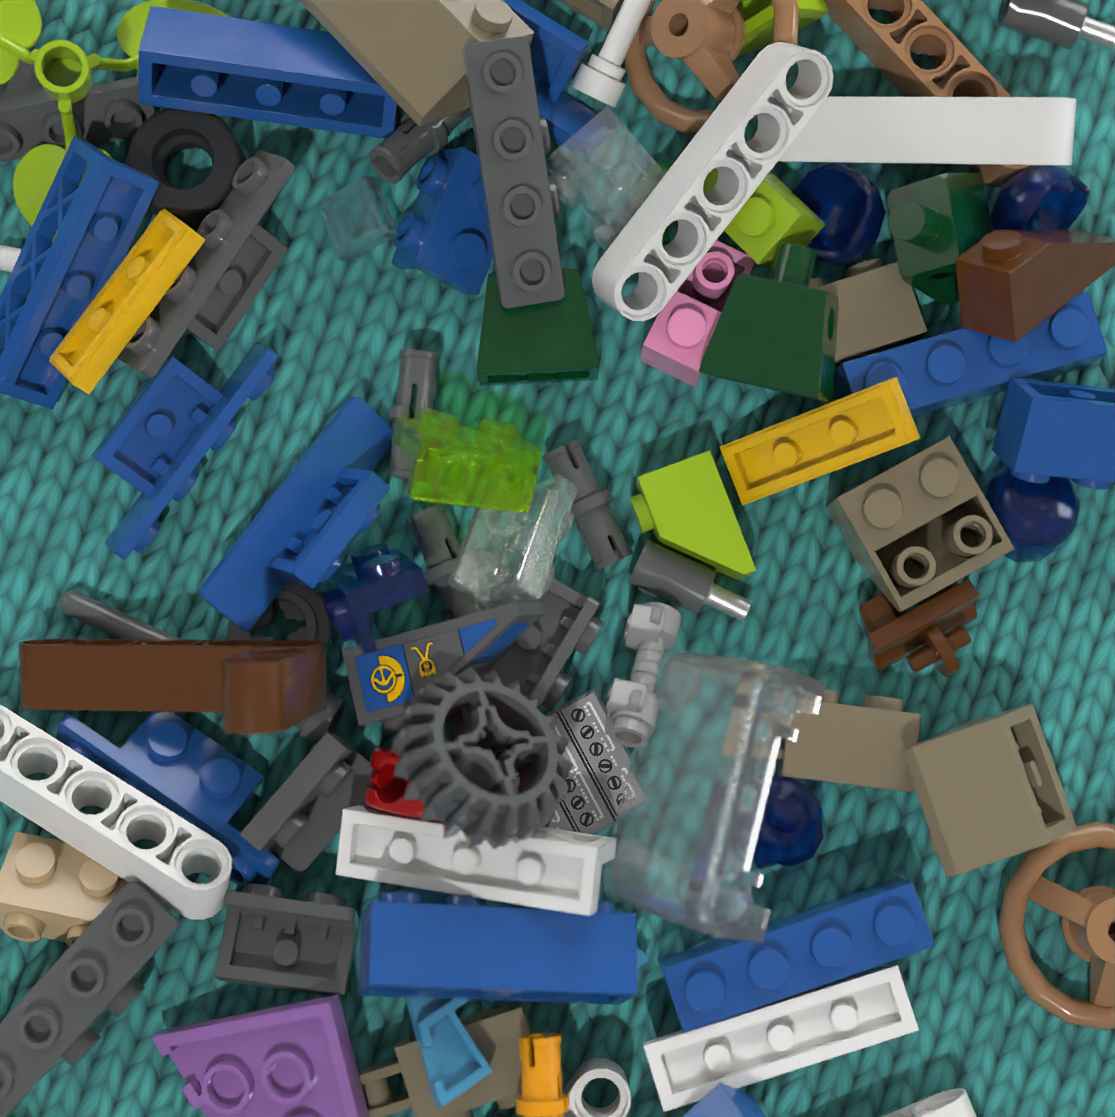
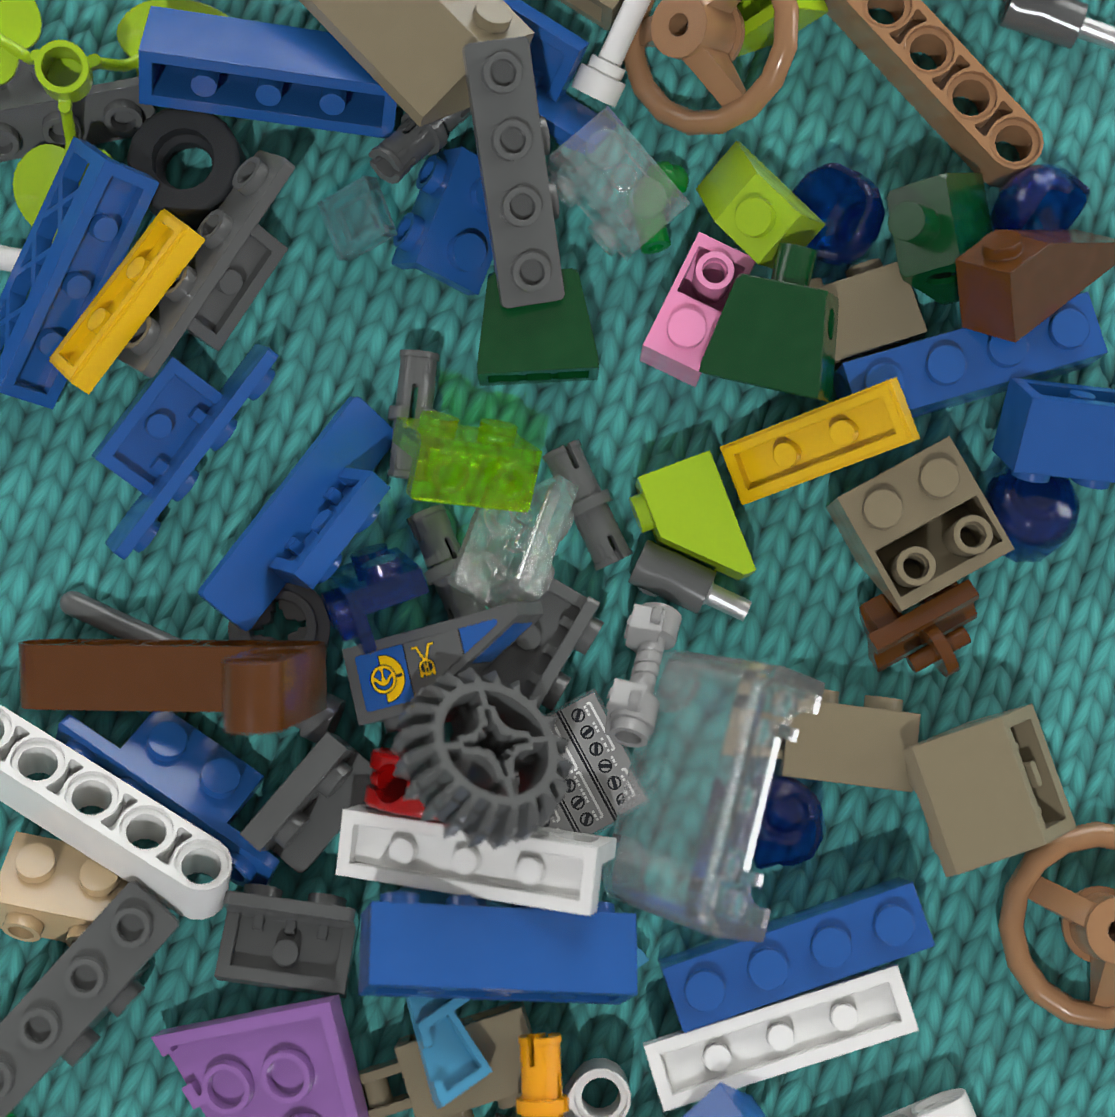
white beam [592,42,834,321] -> none
white beam [778,96,1076,165] -> none

